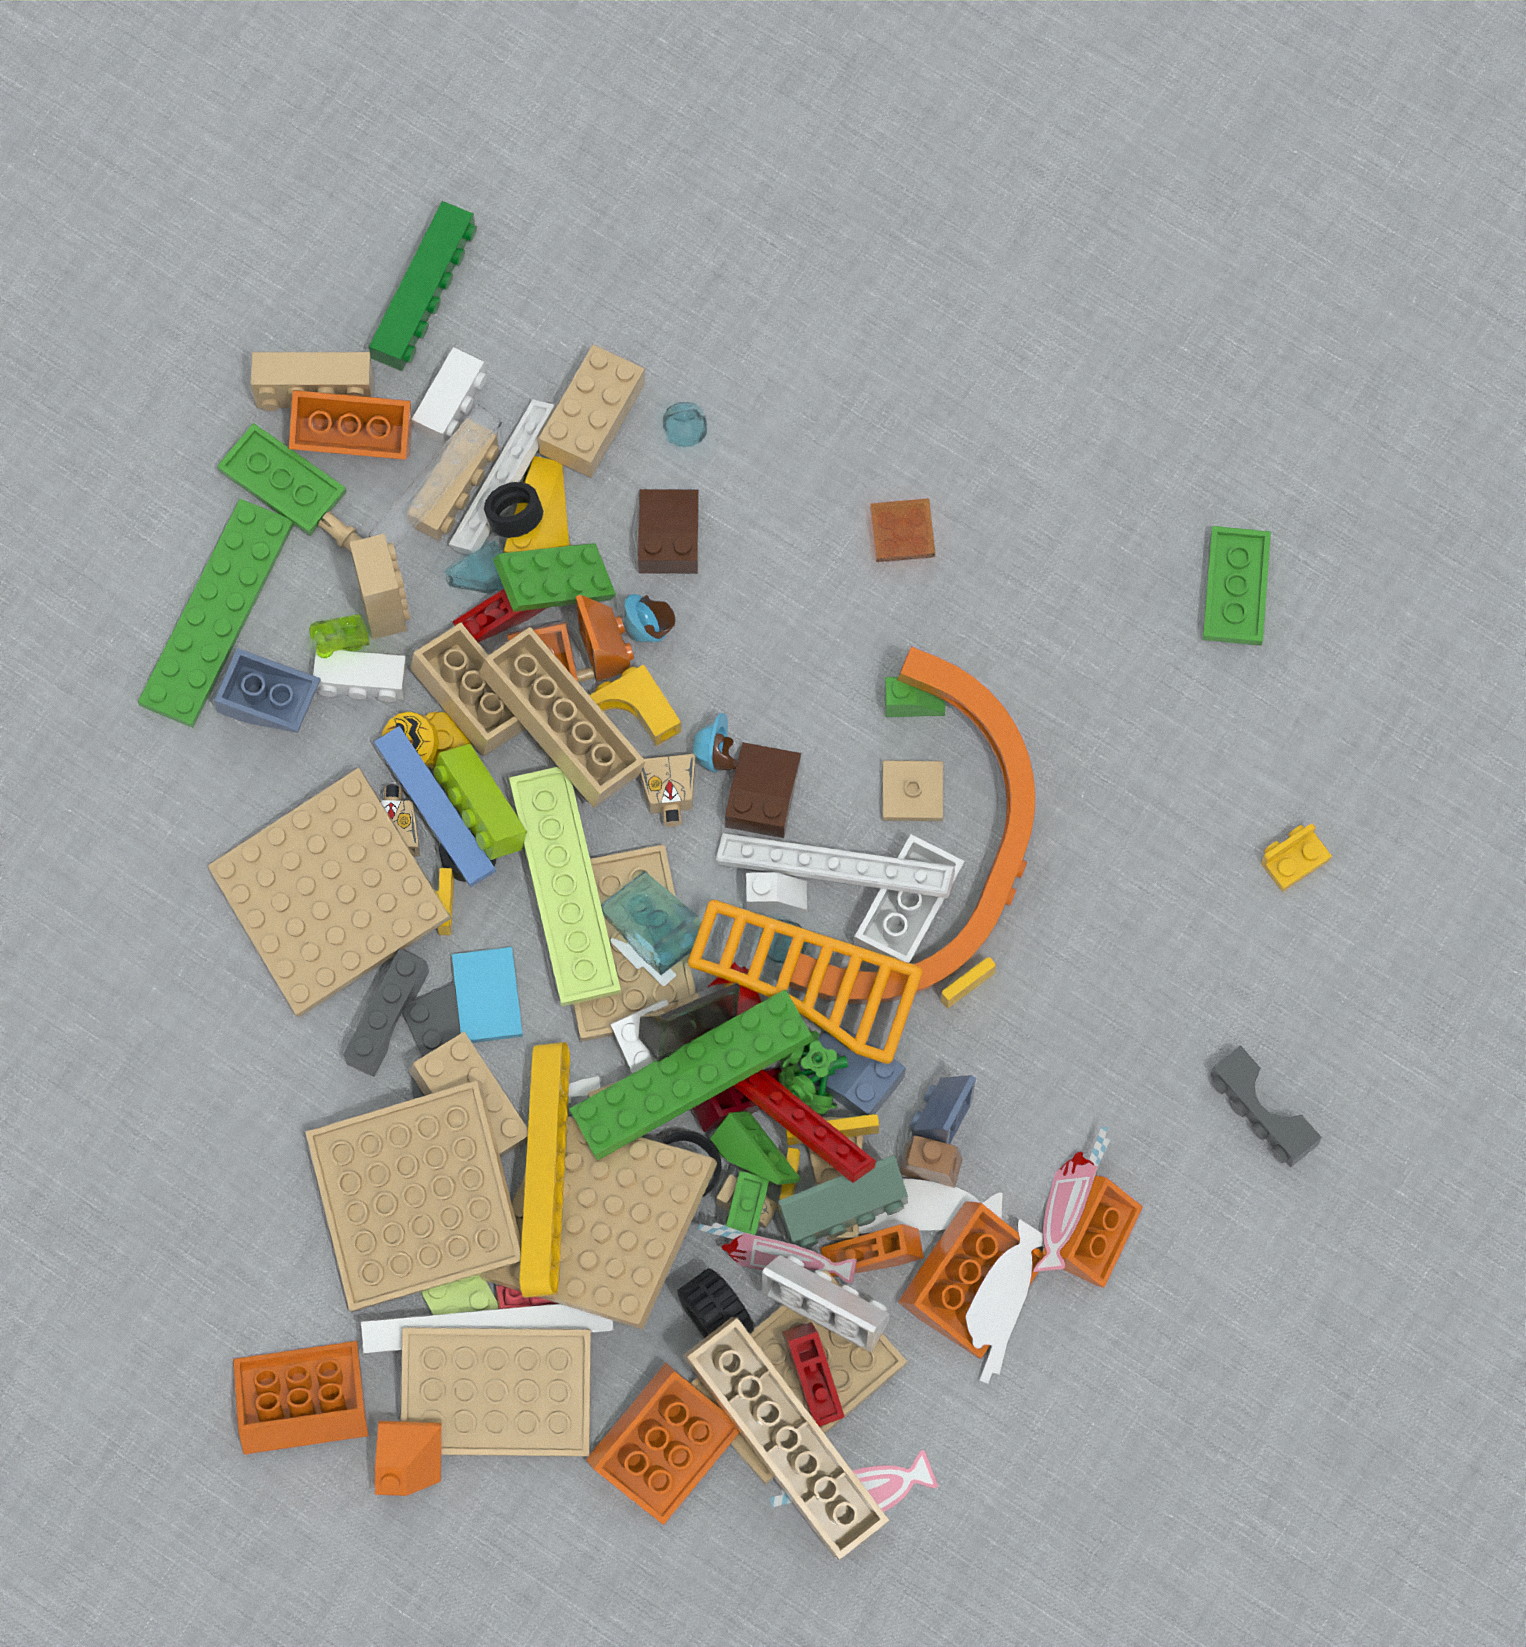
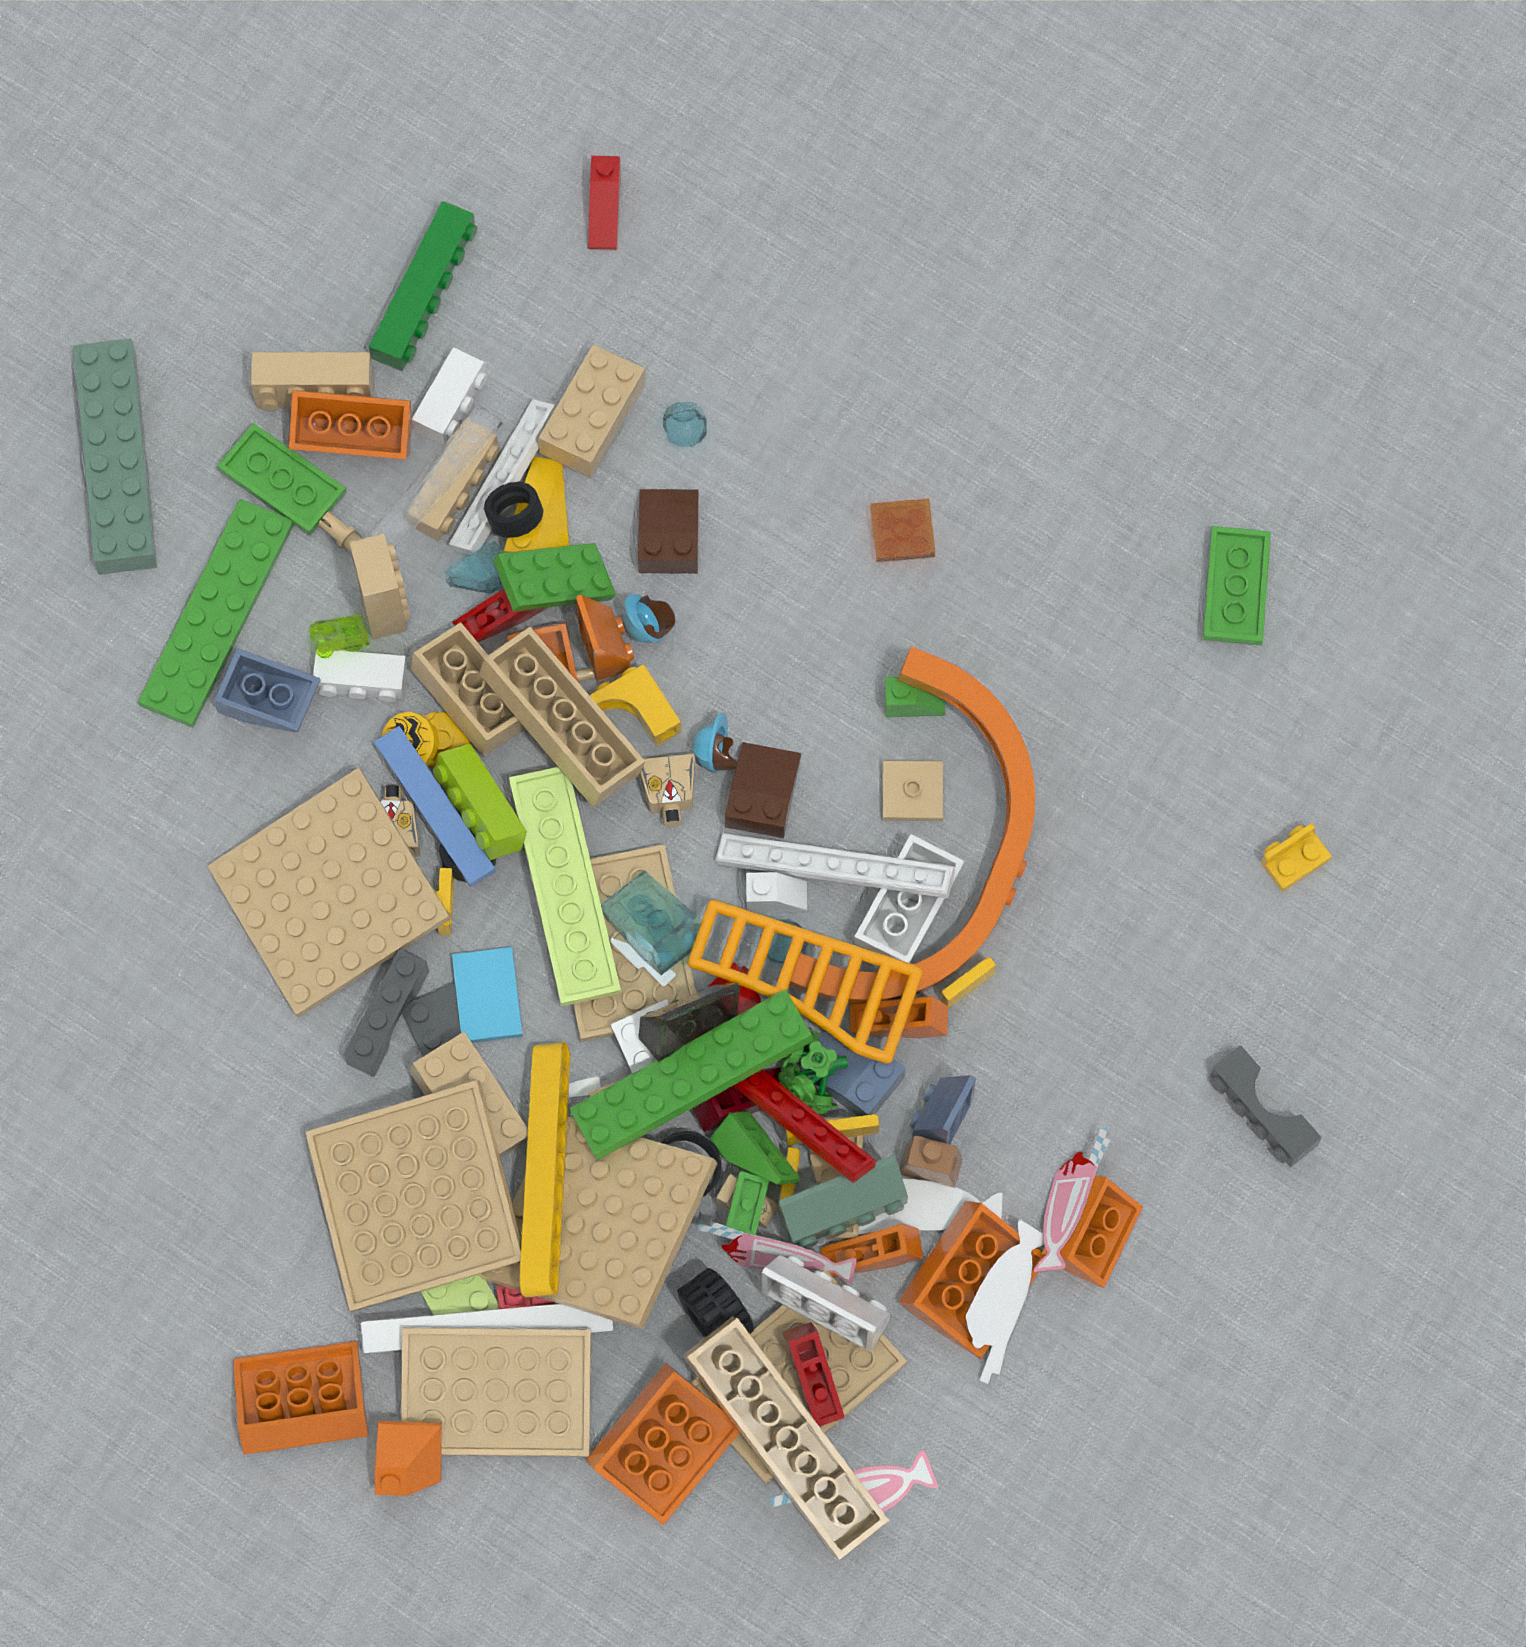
none -> sand green brick [73,338,158,575]
none -> red slope [588,155,621,250]
none -> orange slope [849,996,948,1038]

